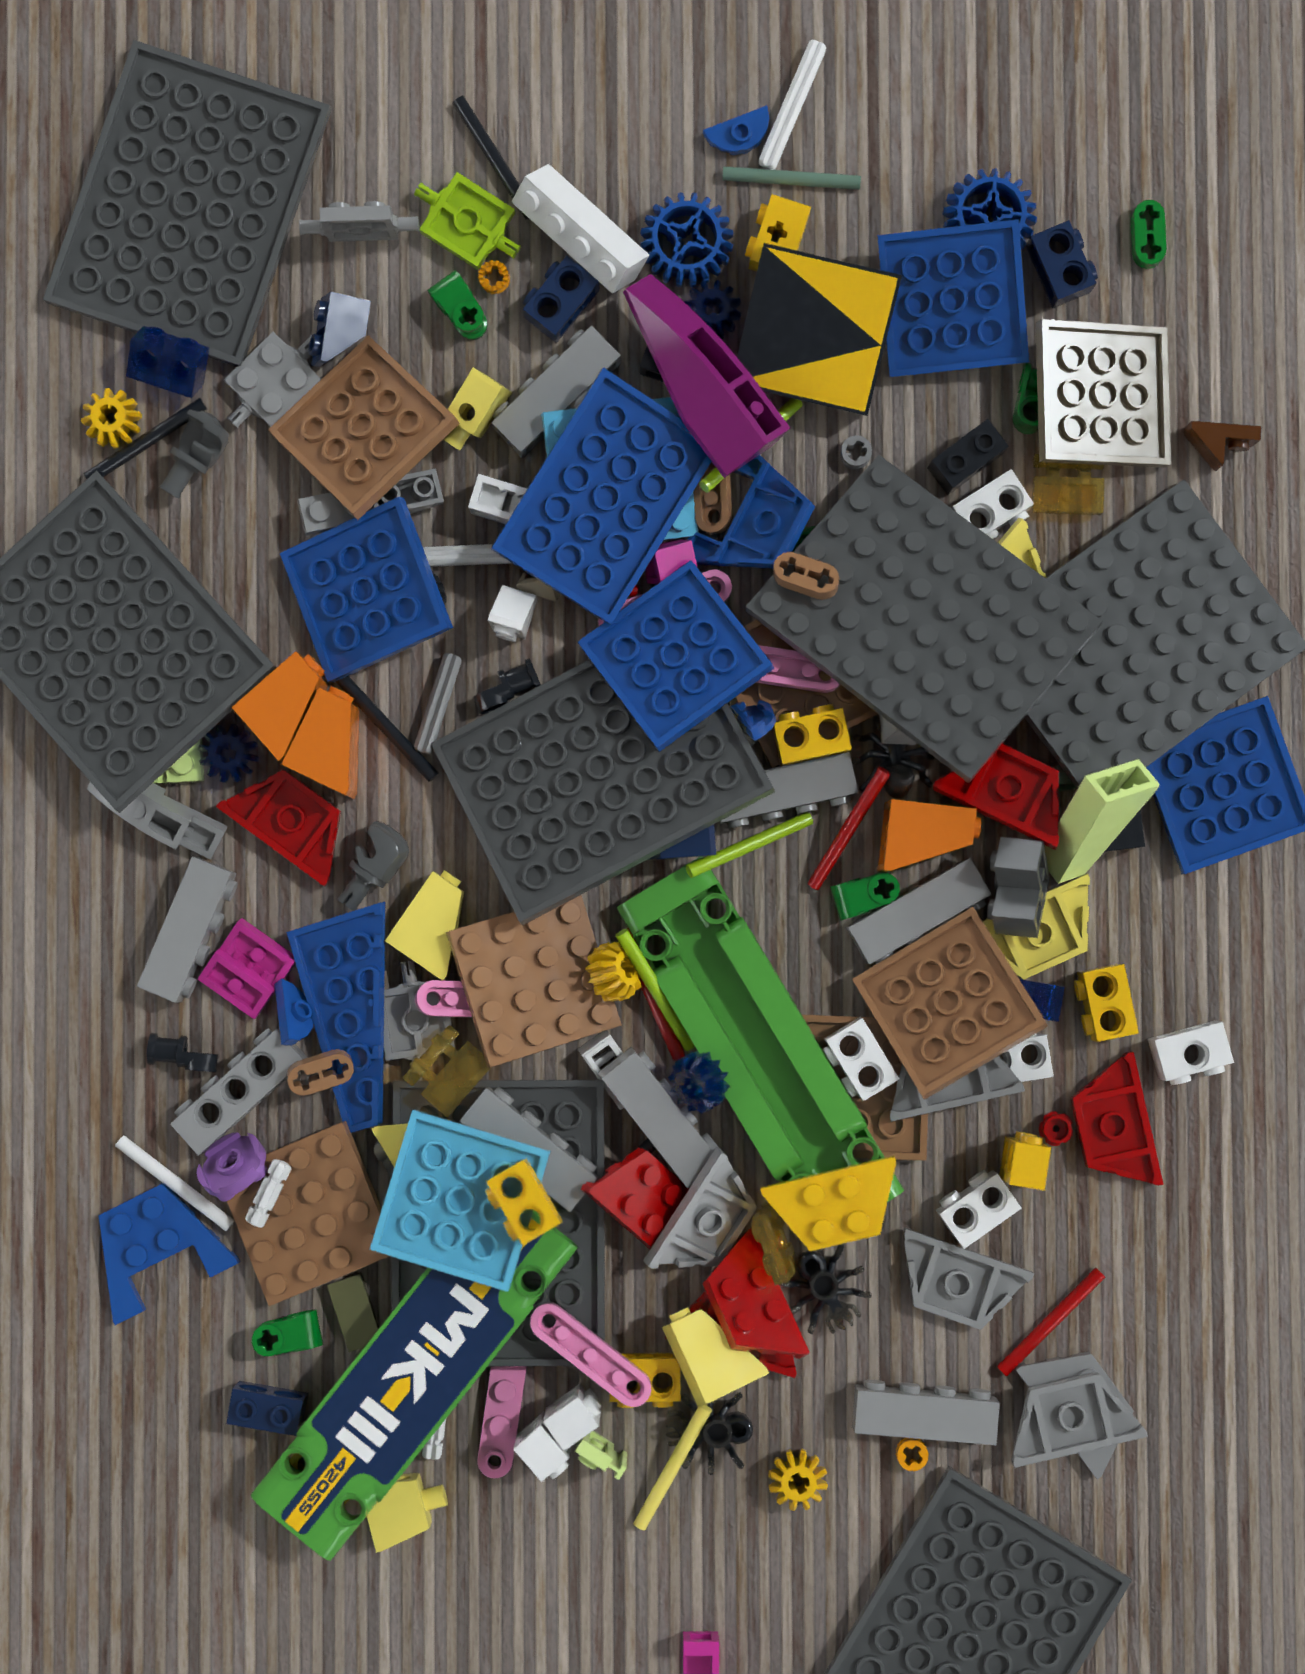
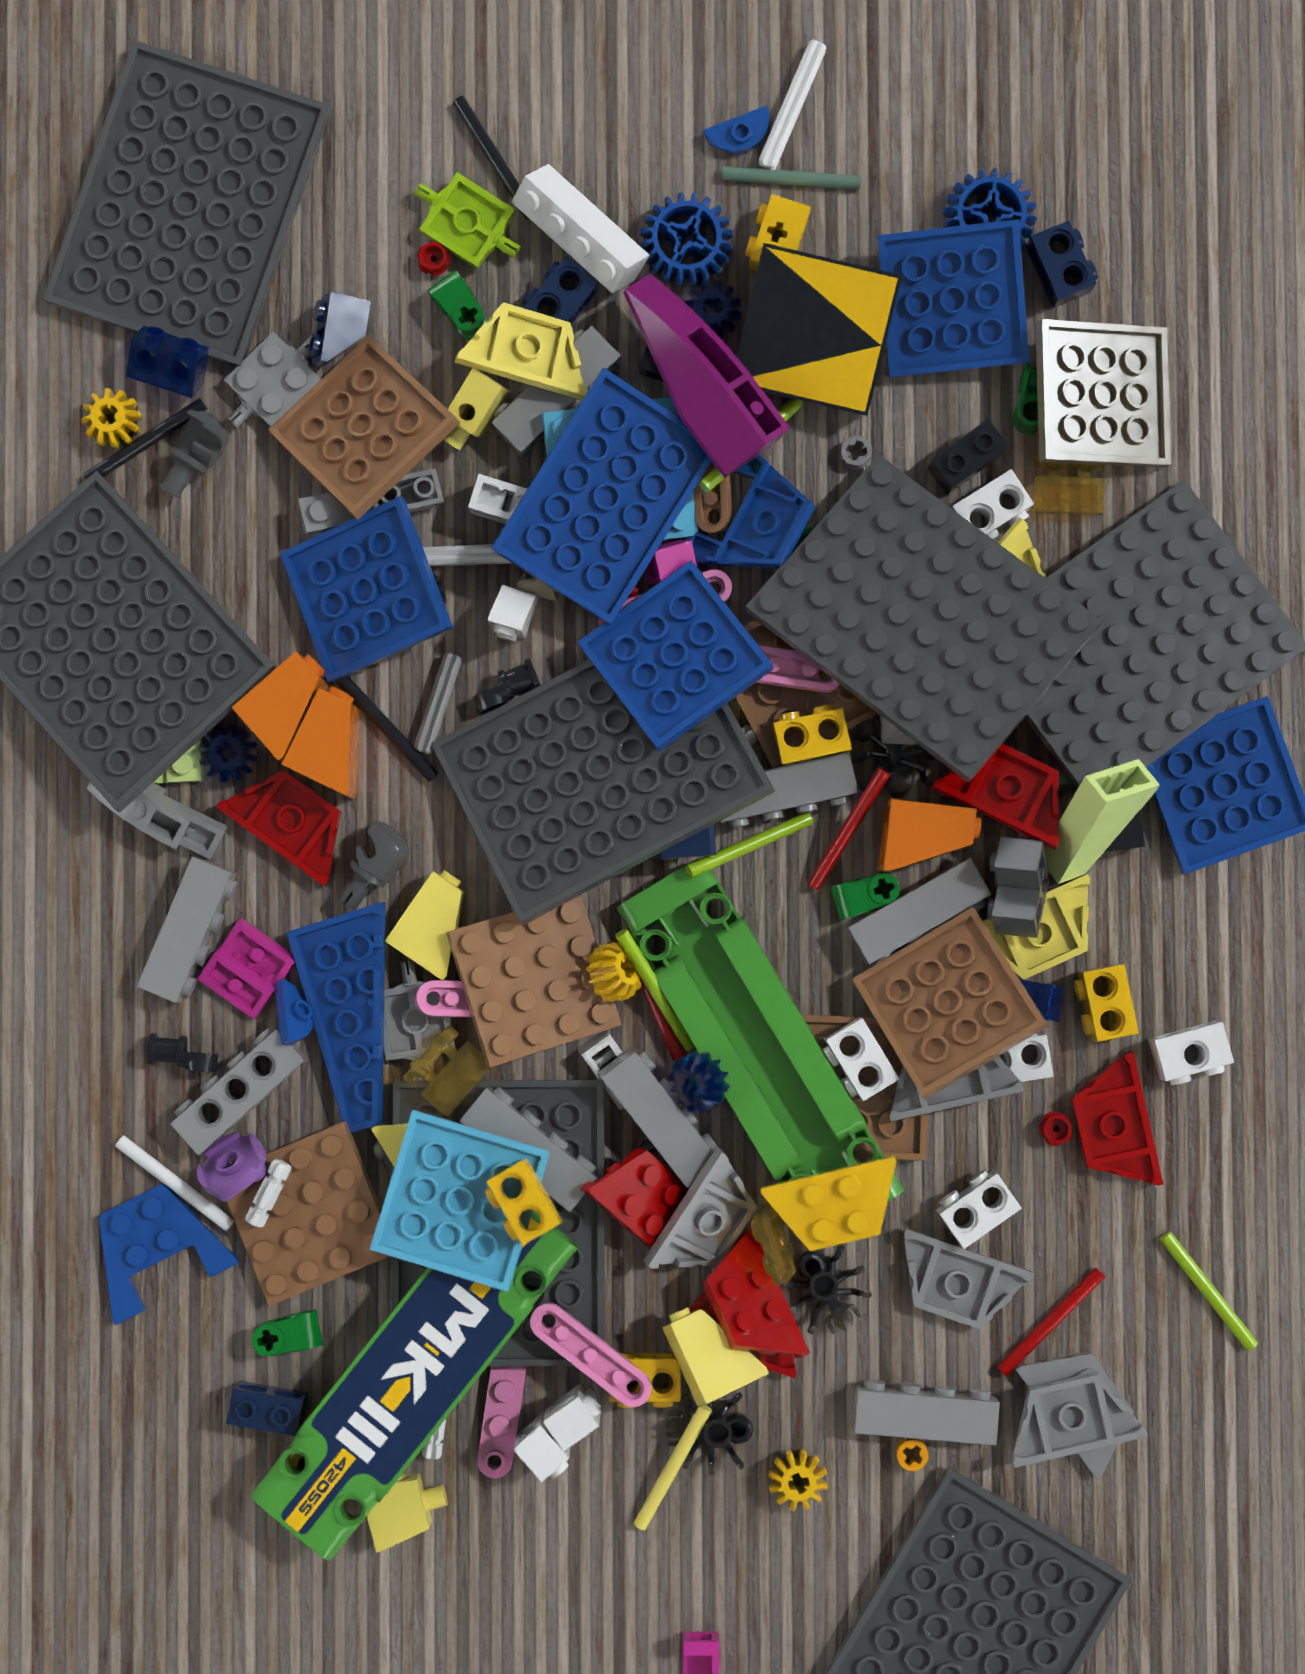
medium nougat beam [287,1049,354,1096] -> none
light grey plate [299,201,419,242] -> none
olive tile [326,1272,380,1352] -> none
light orange bush [478,260,510,294] -> none
yellowish green plate [575,1430,627,1480] -> none
blue plate [729,700,776,741] -> none
medium nougat beam [773,552,839,600] -> none
yellow brick [999,1131,1051,1191] -> none
green beam [1131,200,1167,269] -> none
reddish brown slope [1184,421,1262,471] -> none
none -> red plate [417,242,451,276]
none -> light yellow wing [454,302,588,400]
none -> lime bar [1160,1231,1258,1351]

